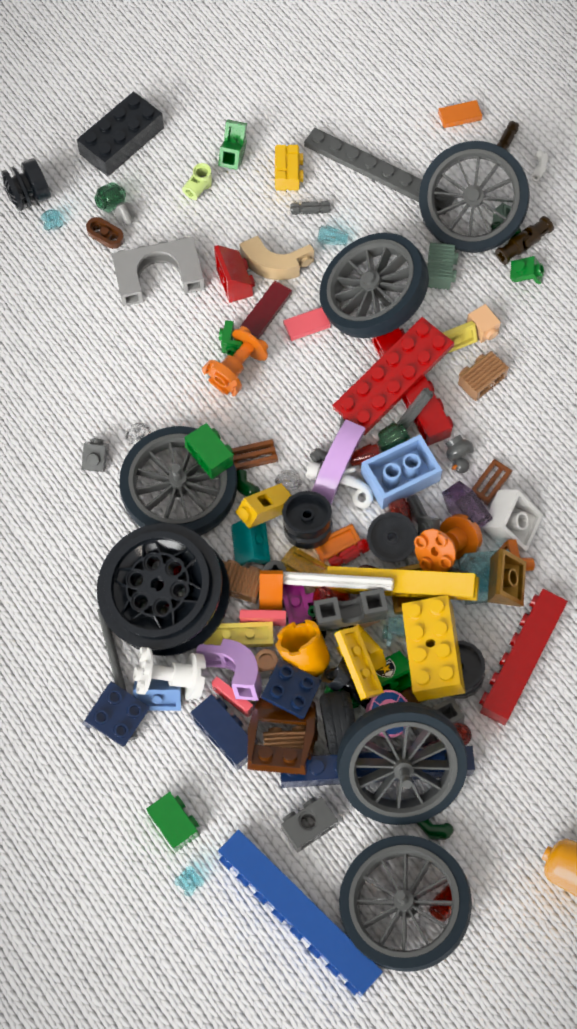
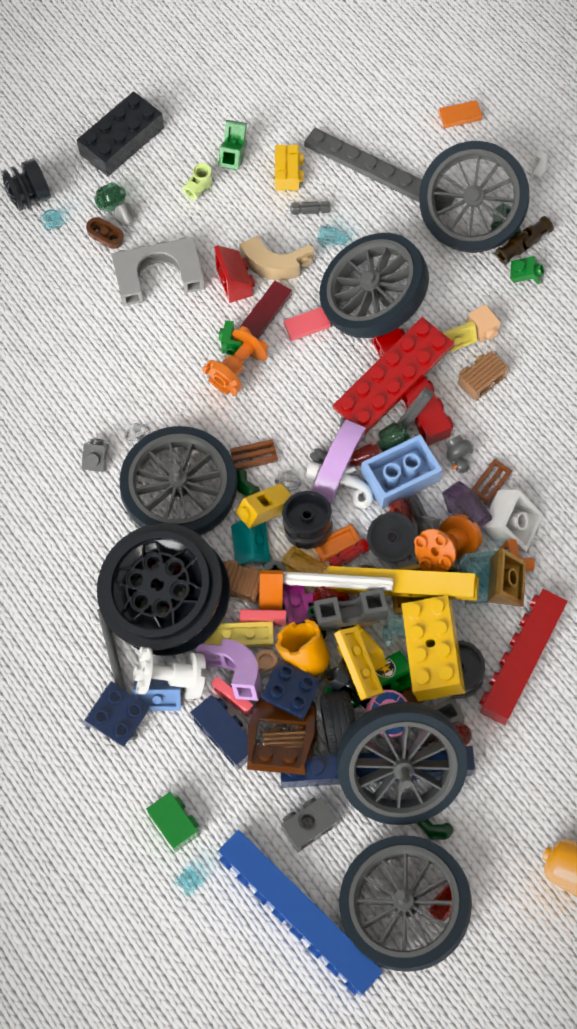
green brick [185,423,234,479] -> none
sand green brick [427,242,458,290] -> none
dark brown axle [497,121,519,150] -> none

